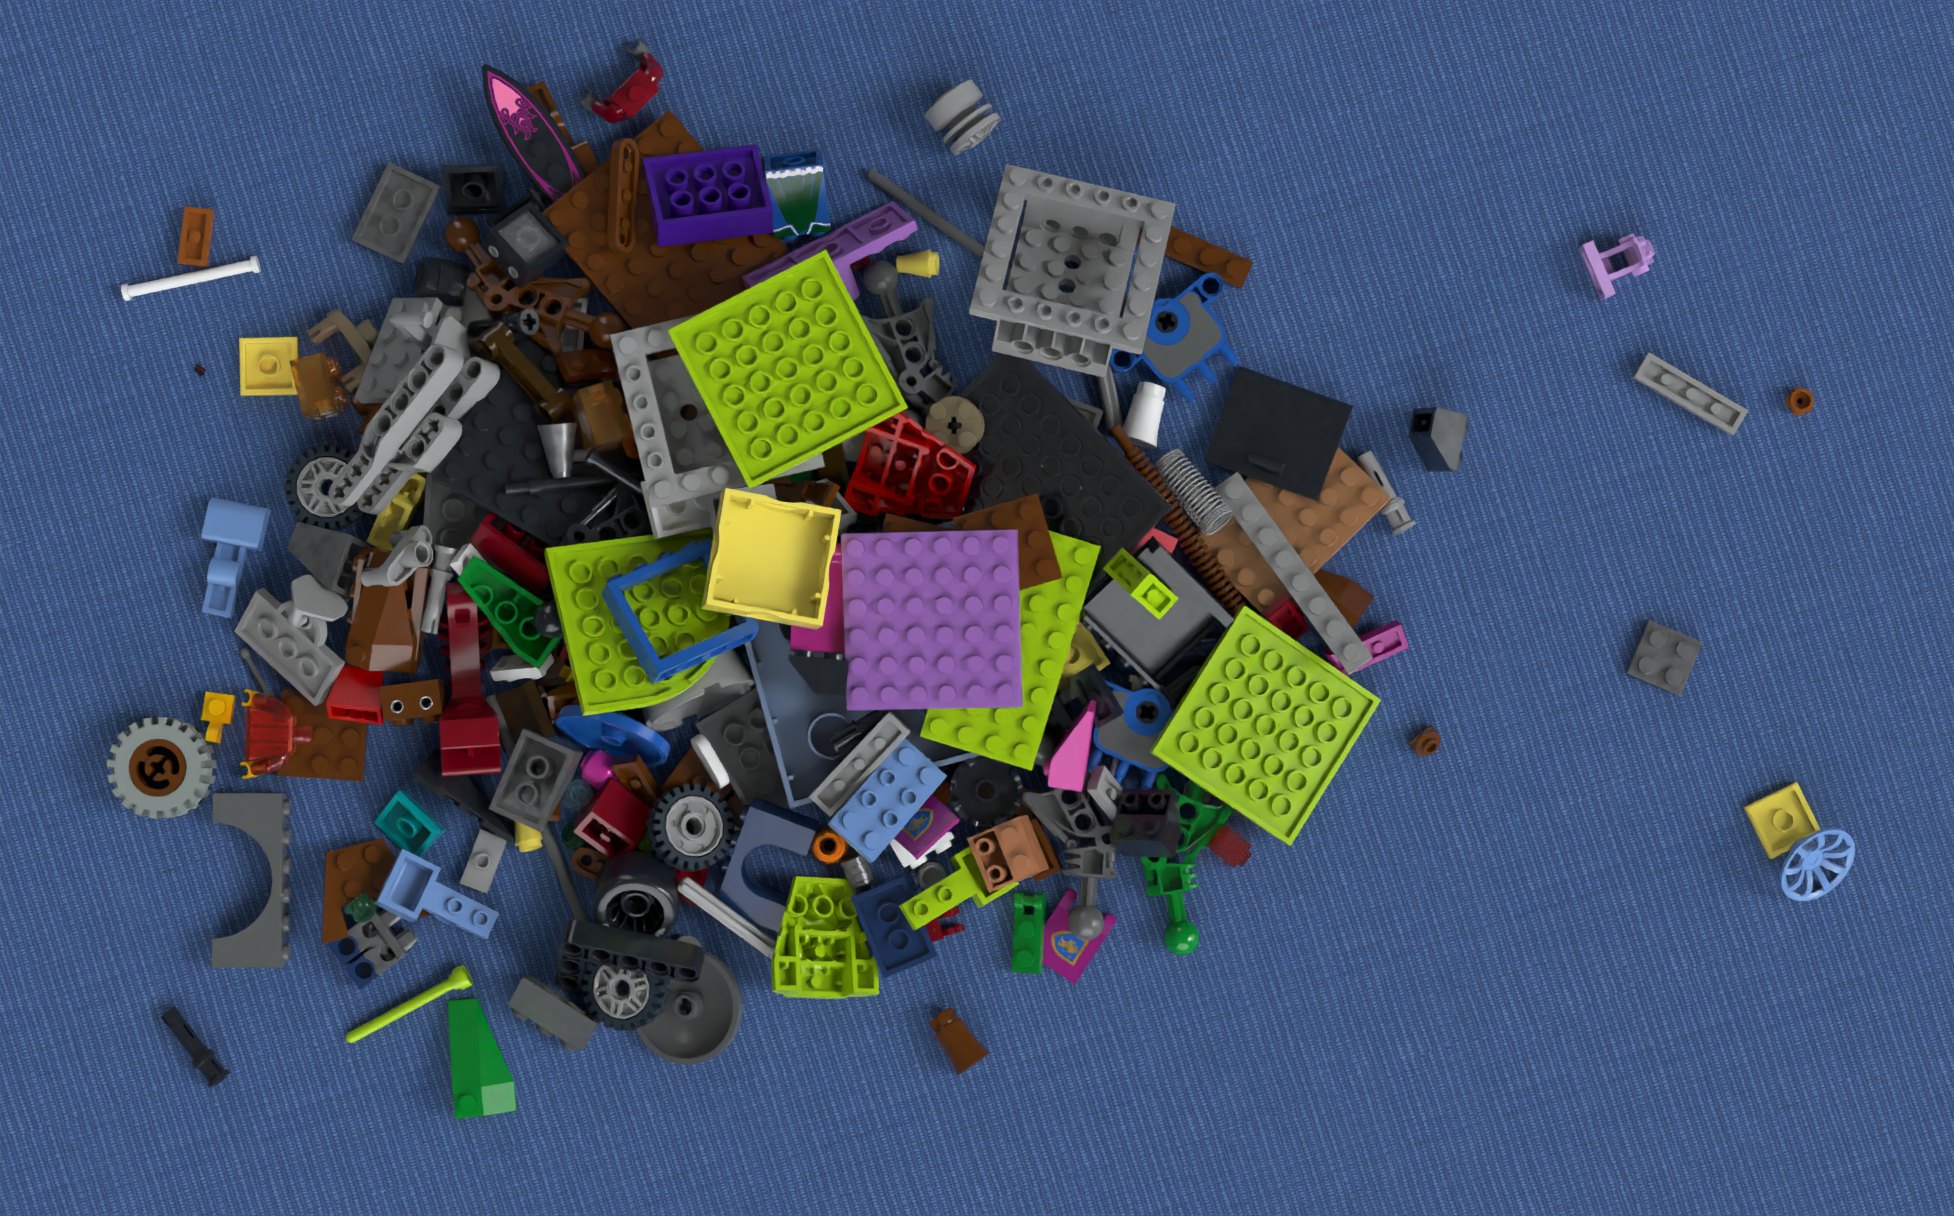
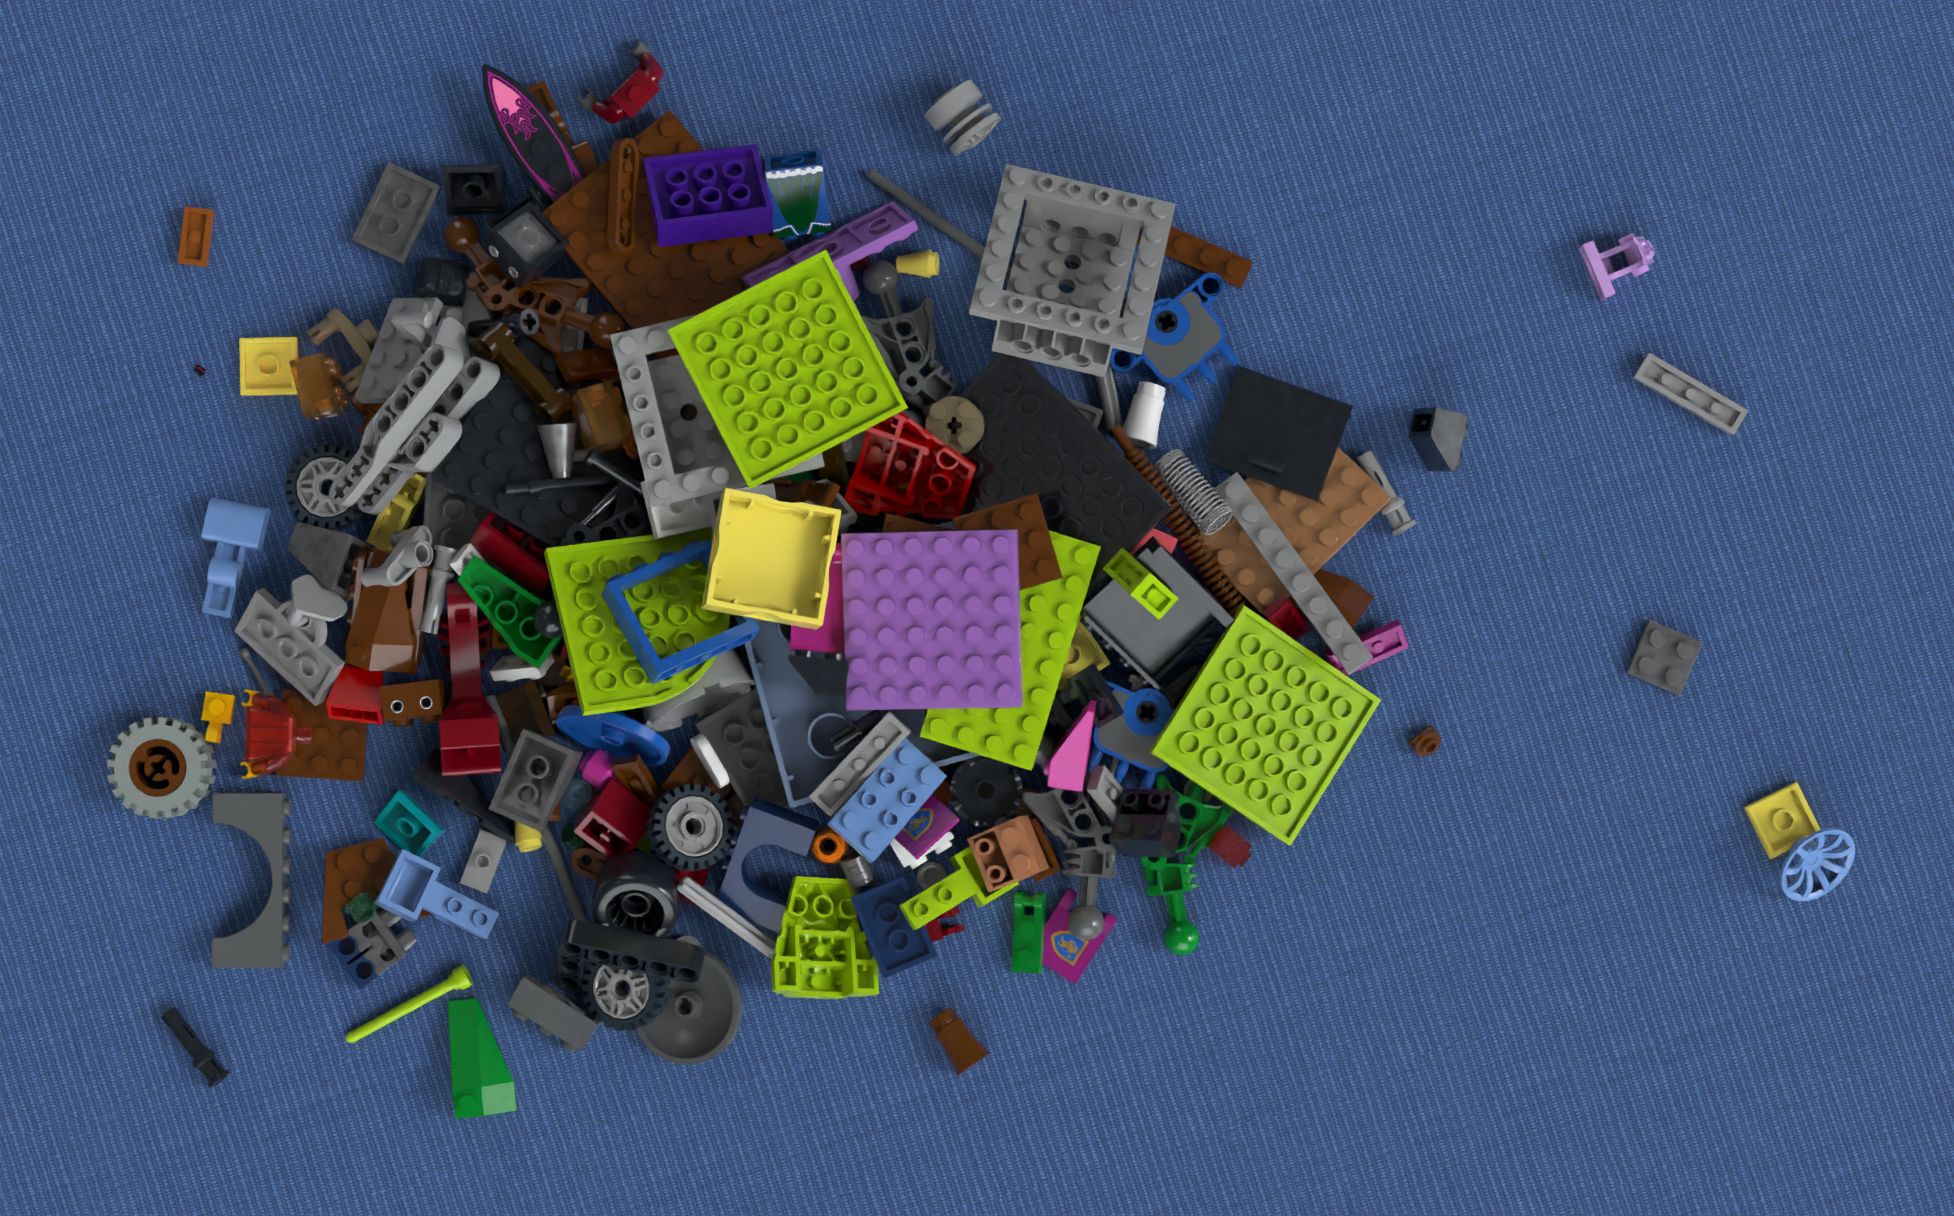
white bar [121,255,261,301] -> none
dark orange plate [1785,387,1814,415] -> none

